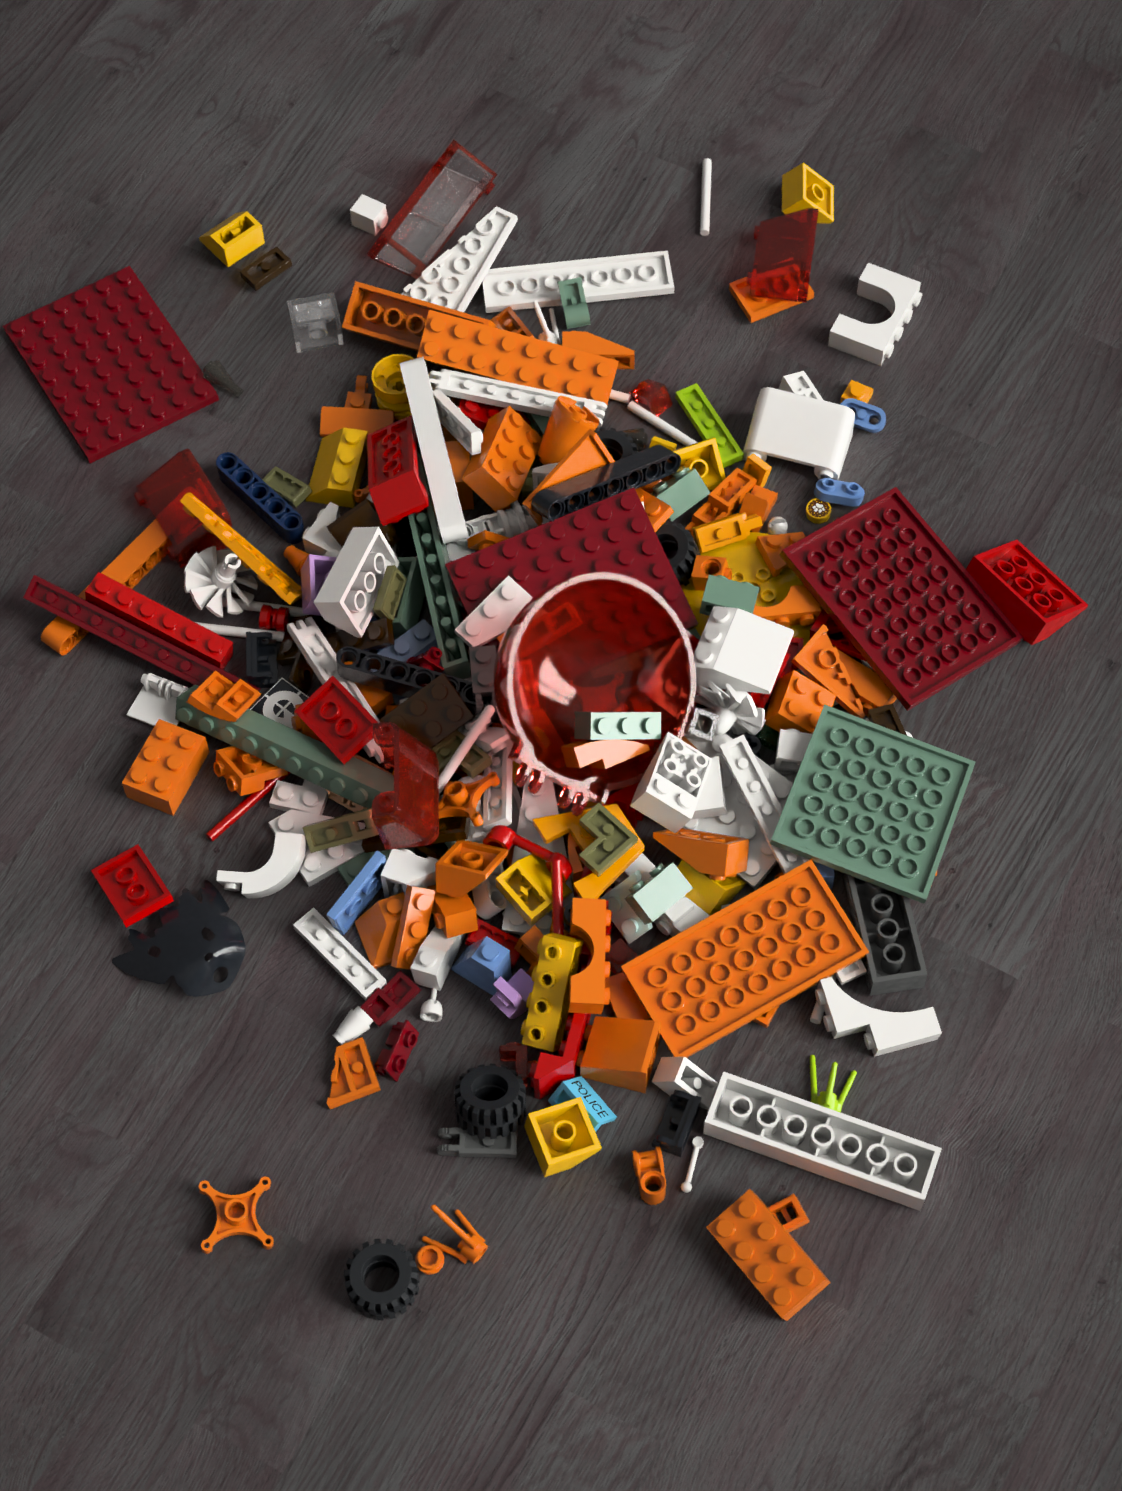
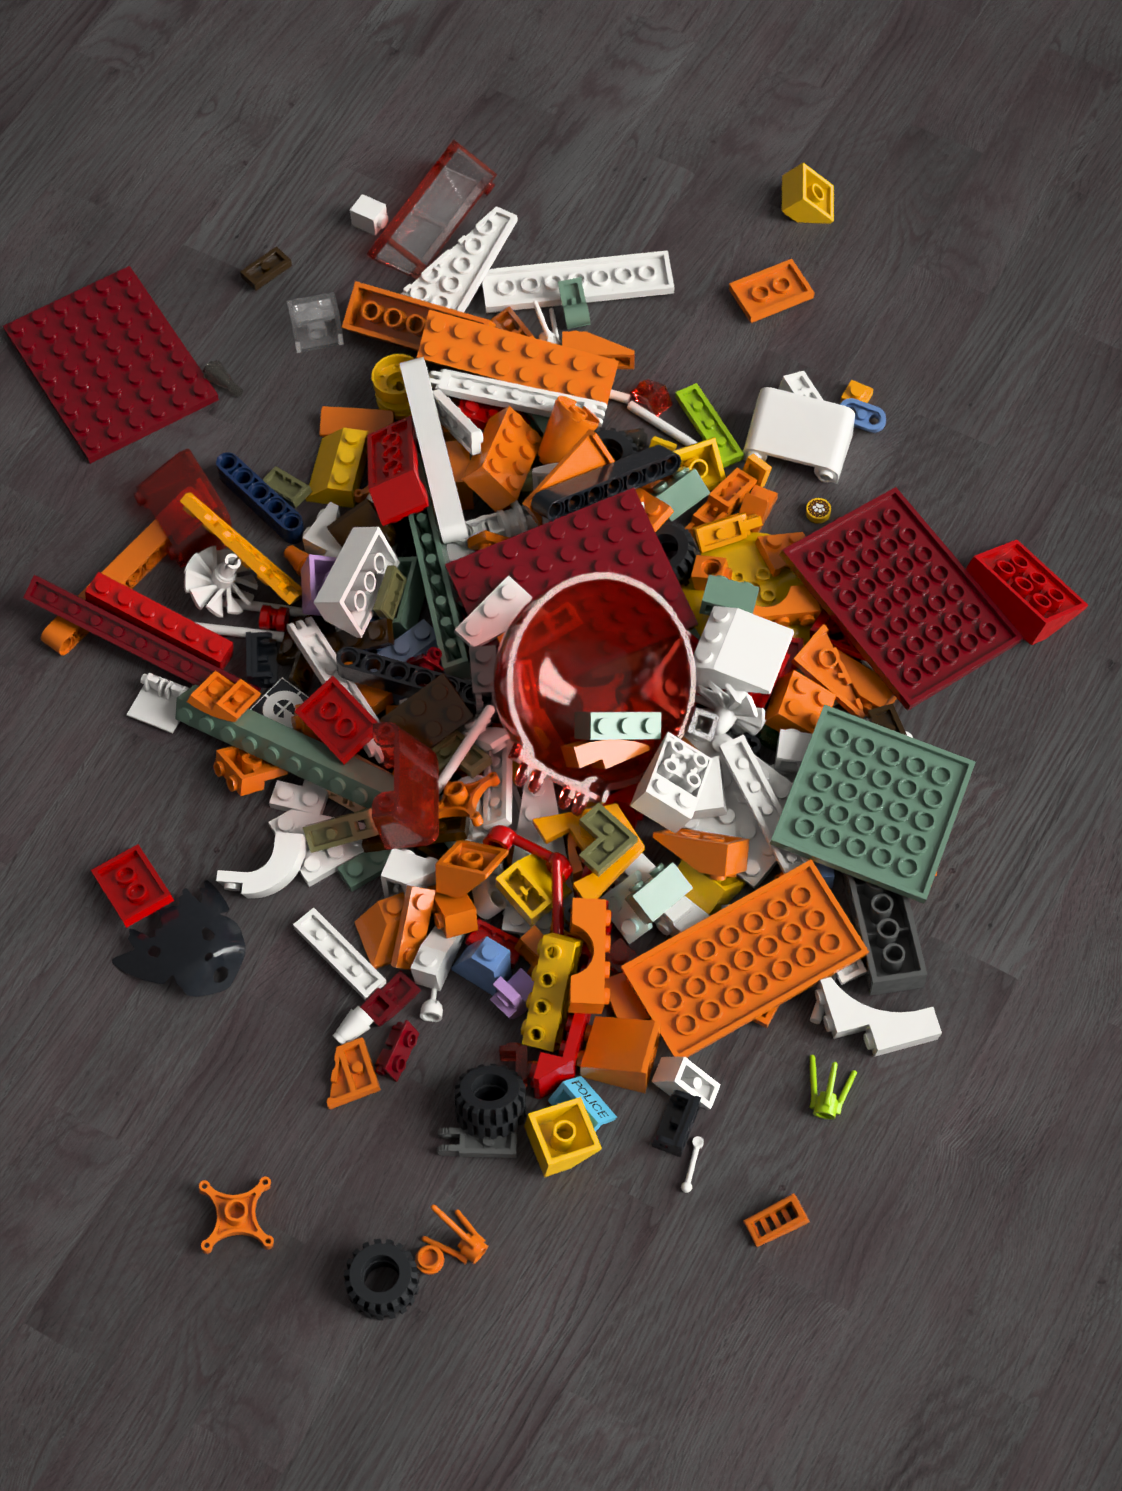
orange brick [122,719,210,816] -> none
yellow slope [199,211,265,267] -> none
red bar [206,772,290,842] -> none
medium blue tile [326,850,387,936] -> none
orange plate [345,375,372,409] -> none
orange piece [632,1146,666,1205] -> none
white bar [700,158,712,236] -> none
white brick [703,1071,942,1211] -> none
orange brick [706,1189,831,1321] -> none
clear red windscreen [746,208,819,303] -> none
white hinge [767,516,788,535] -> none
medium blue plate [814,478,865,507] -> none
white arch [828,263,922,366] -> none

